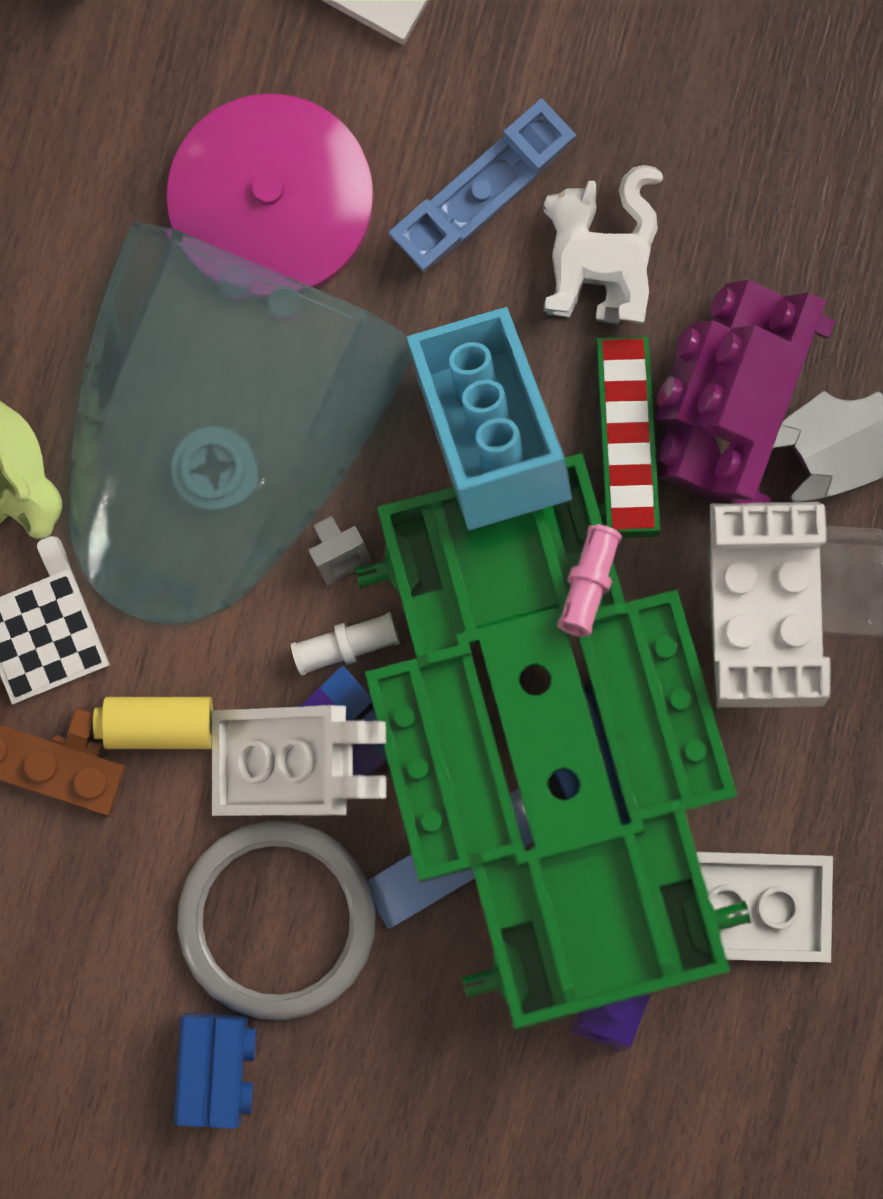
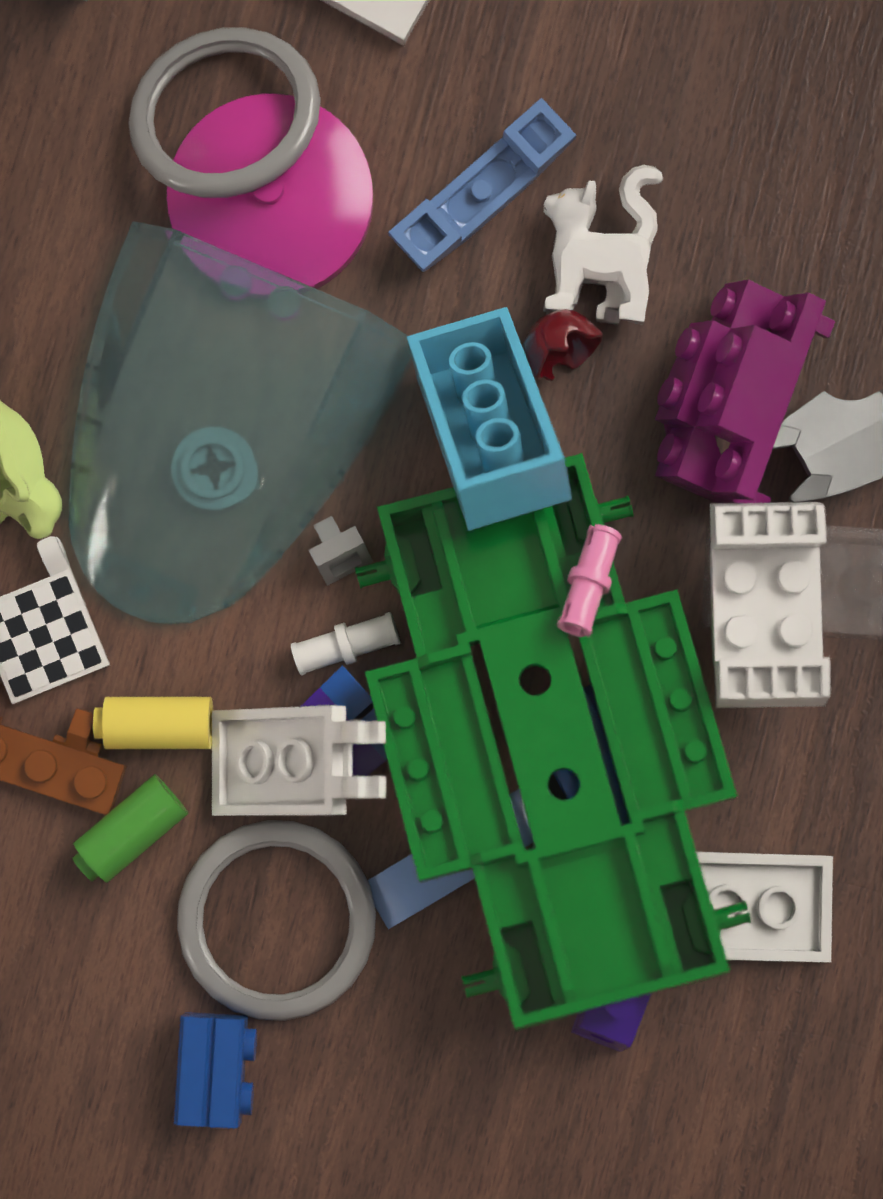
tile [596,337,660,538] -> none
none -> bright green brick [72,774,189,883]
none -> light grey wedge [128,28,321,198]
none -> dark red hair [522,309,603,381]

